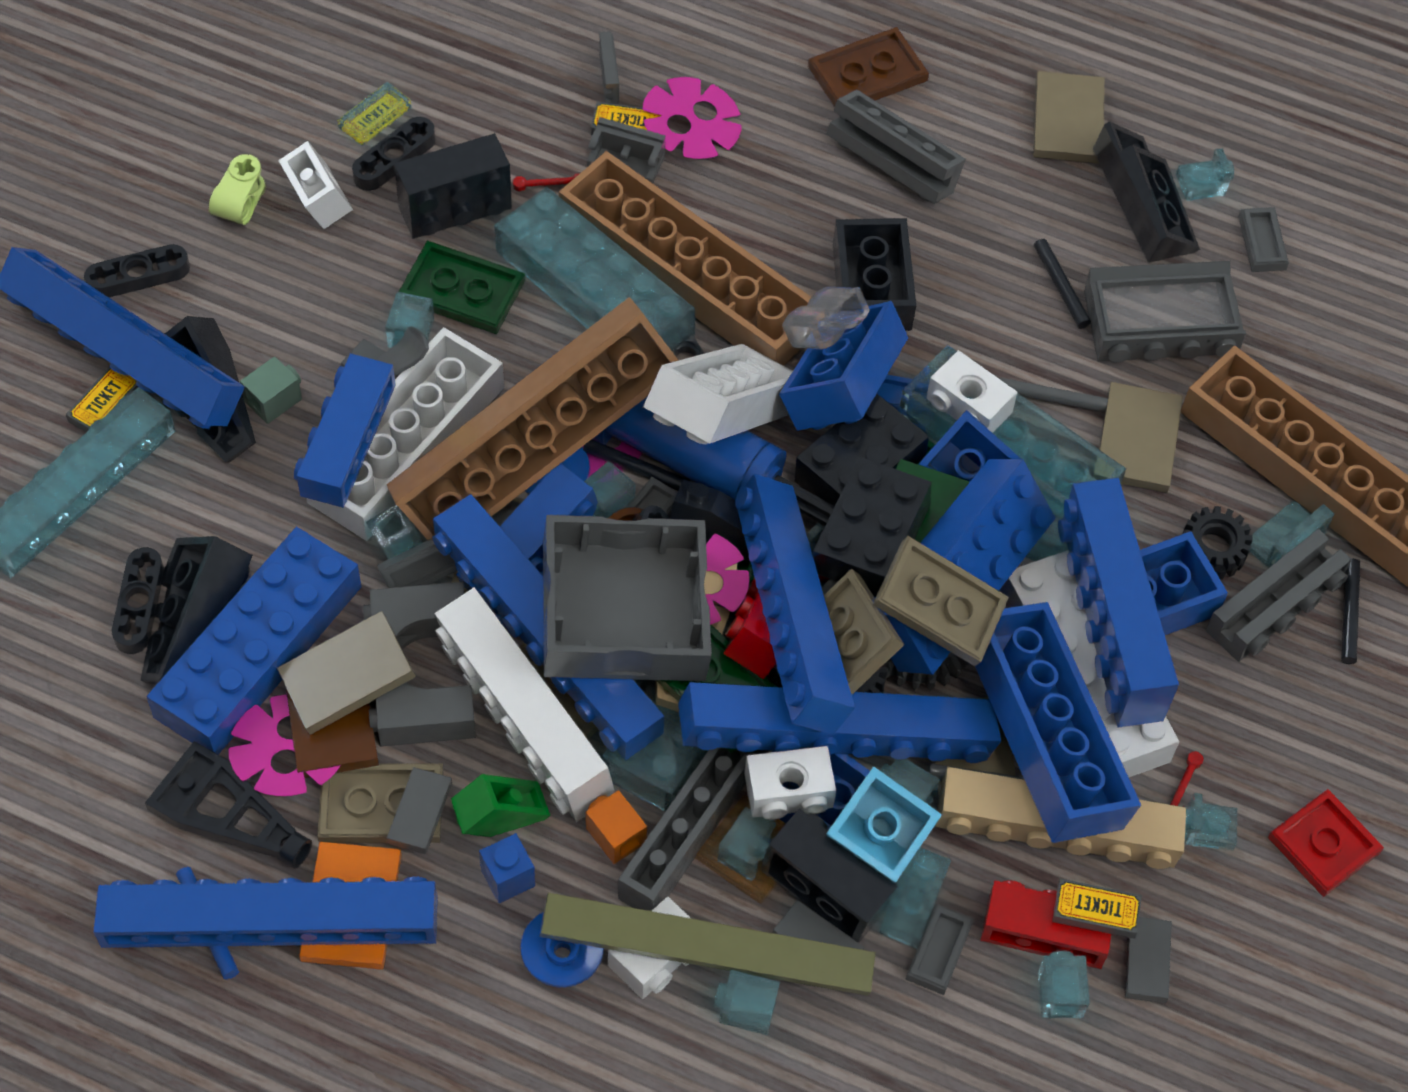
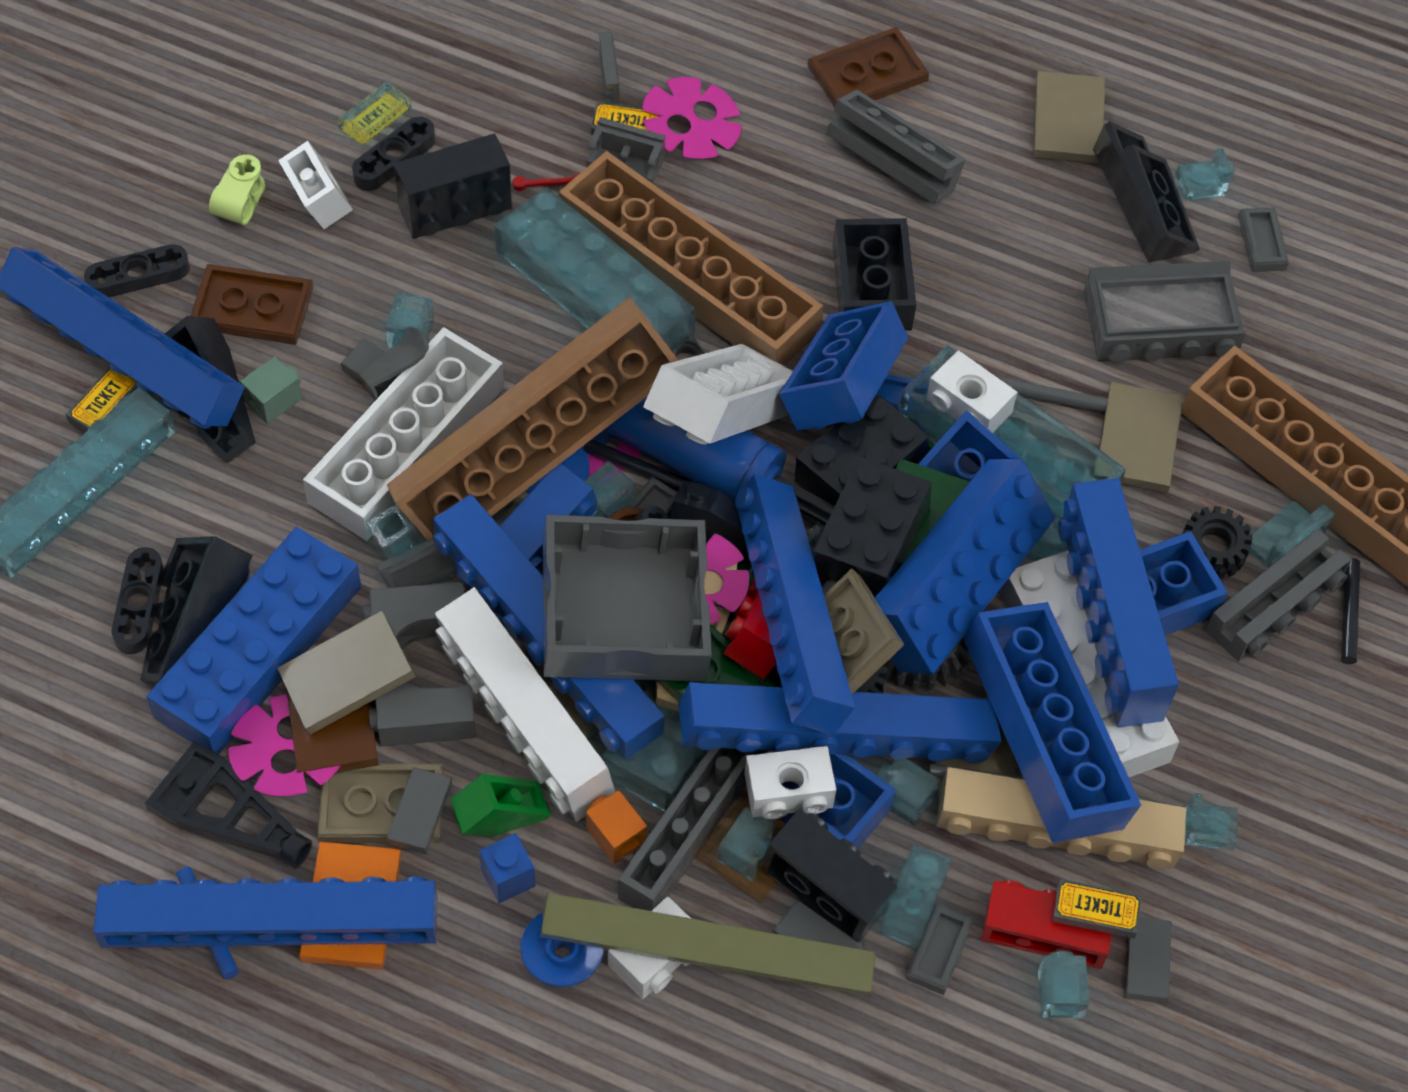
blue brick [294,353,396,508] -> none
dark green tile [397,240,525,335] -> none
clear light blue brick [714,970,780,1035] -> none
clear brick [782,286,870,349] -> none
medium azure slope [826,766,942,884] -> none
dark tan tile [873,536,1009,666] -> none
black bar [1034,238,1091,329] -> none
red hinge [1170,751,1204,806] -> none
red tile [1268,789,1384,897] -> none
none -> reddish brown tile [190,264,313,345]

